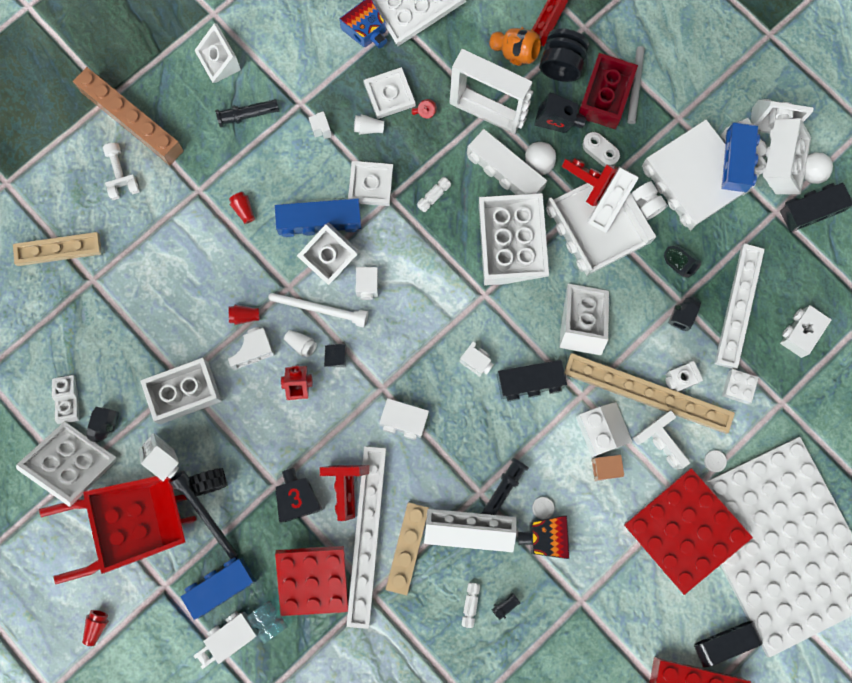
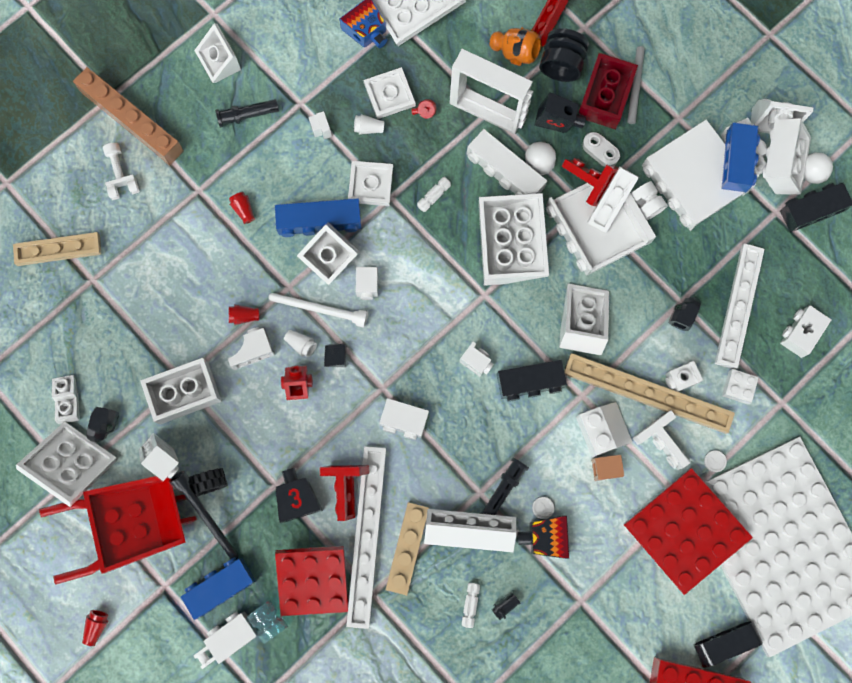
rock [664,245,701,278] -> none

